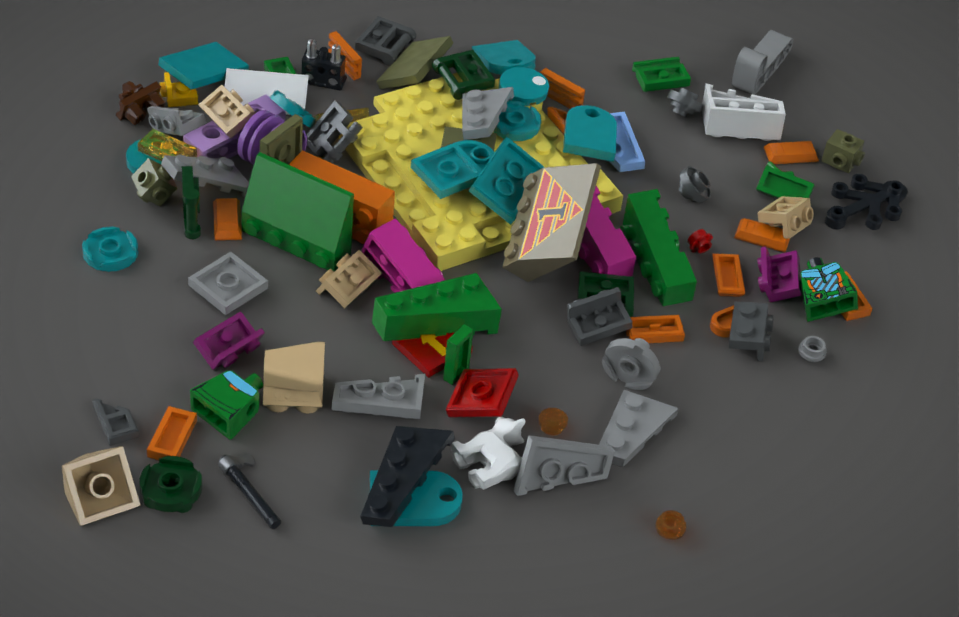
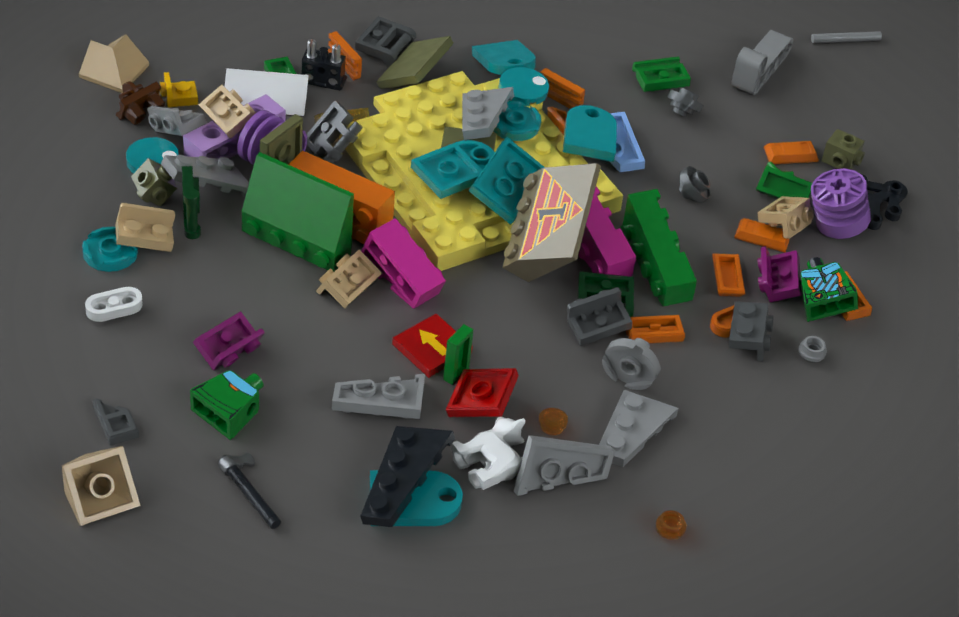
clear yellow plate [138,129,197,161] -> none
dark green plate [139,456,202,513] -> none
orange tile [147,406,197,460] -> none
teal tile [158,42,249,90] -> none
light grey plate [188,252,268,315] -> none
orange tile [213,198,242,240] -> none
tan piece [263,342,325,414] -> none
teal tile [270,90,316,128] -> none
green wedge [372,273,502,341] -> none
dark green plate [432,50,495,100] -> none
red plate [687,229,713,254] -> none
white wedge [701,84,786,141] -> none
none -> tan slope [79,34,149,93]
none -> white plate [85,287,143,322]
none -> tan bracket [115,203,175,252]
none -> light grey bar [811,31,882,43]
none -> medium lavender wheel [811,168,871,239]

